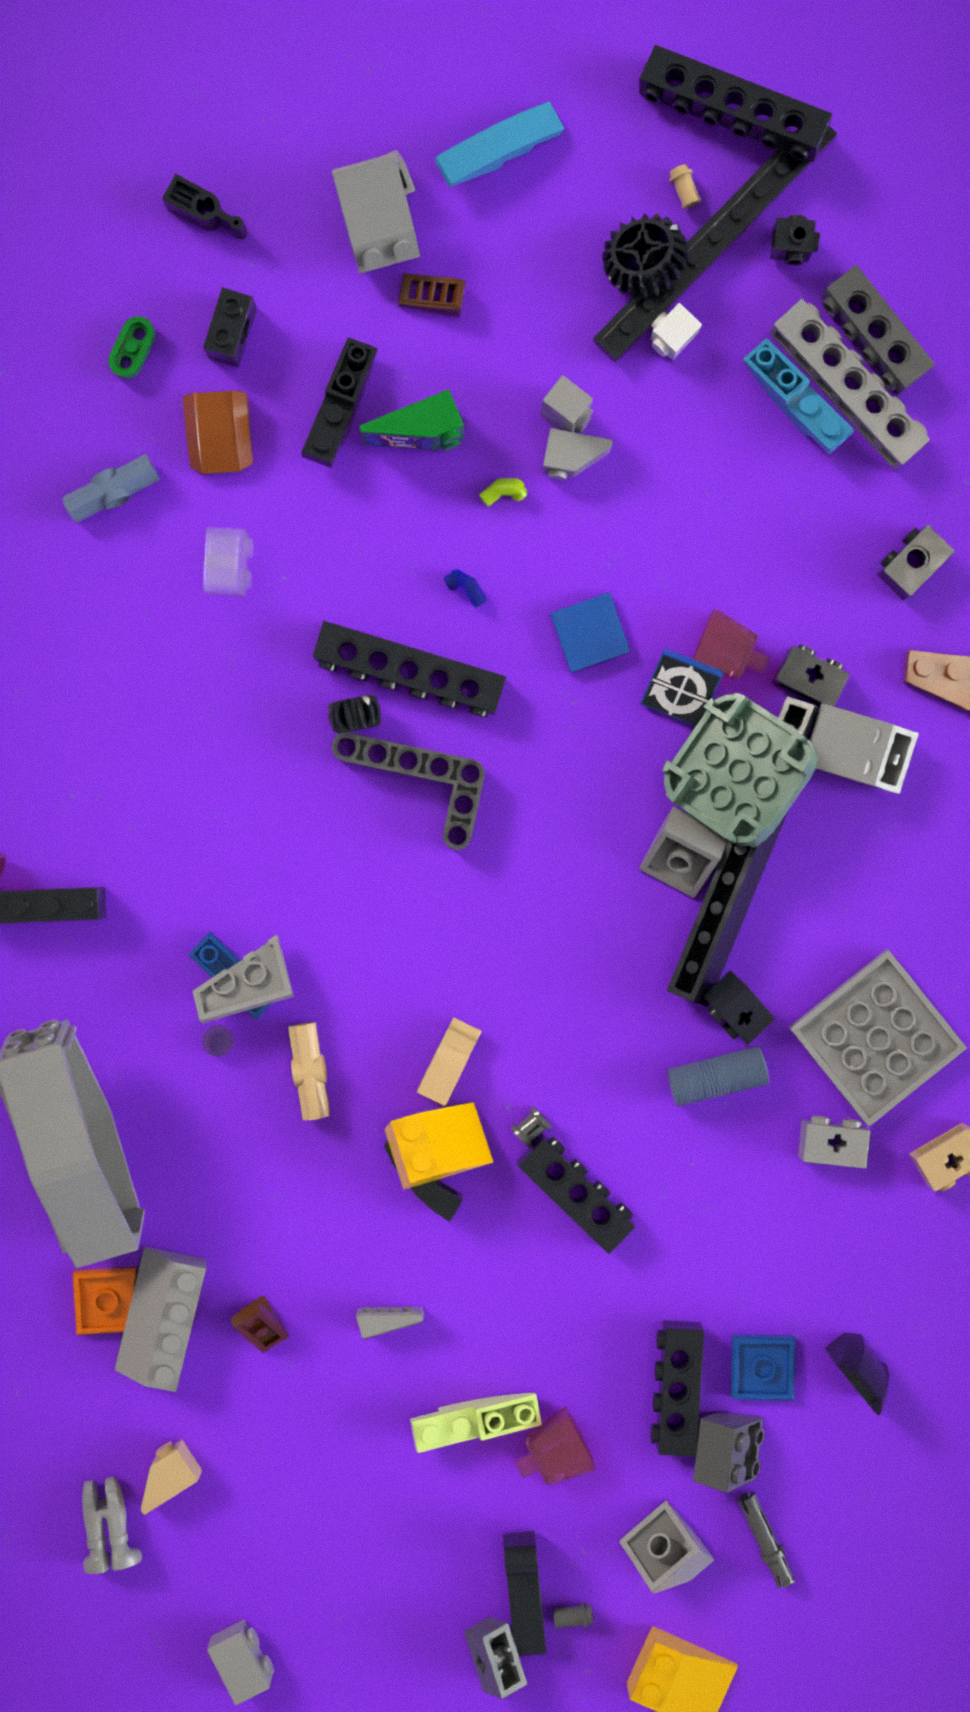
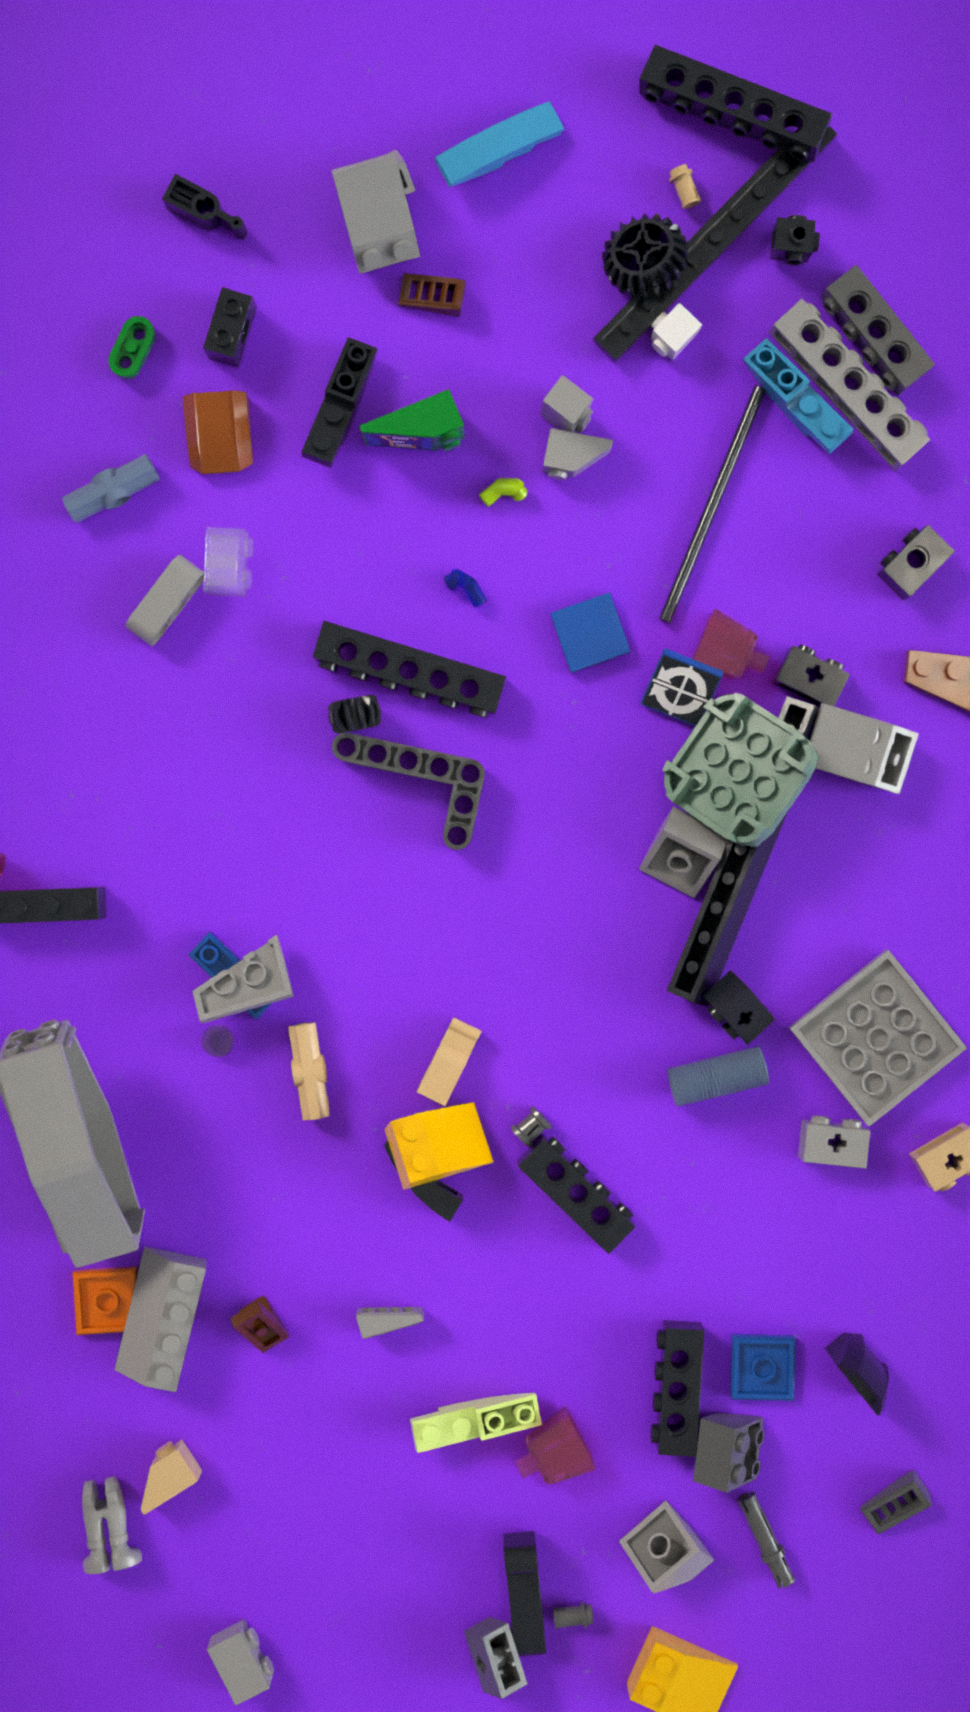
none -> light grey beam [125,554,206,646]
none -> black piece [659,385,766,623]
none -> dark grey slope [860,1470,932,1534]

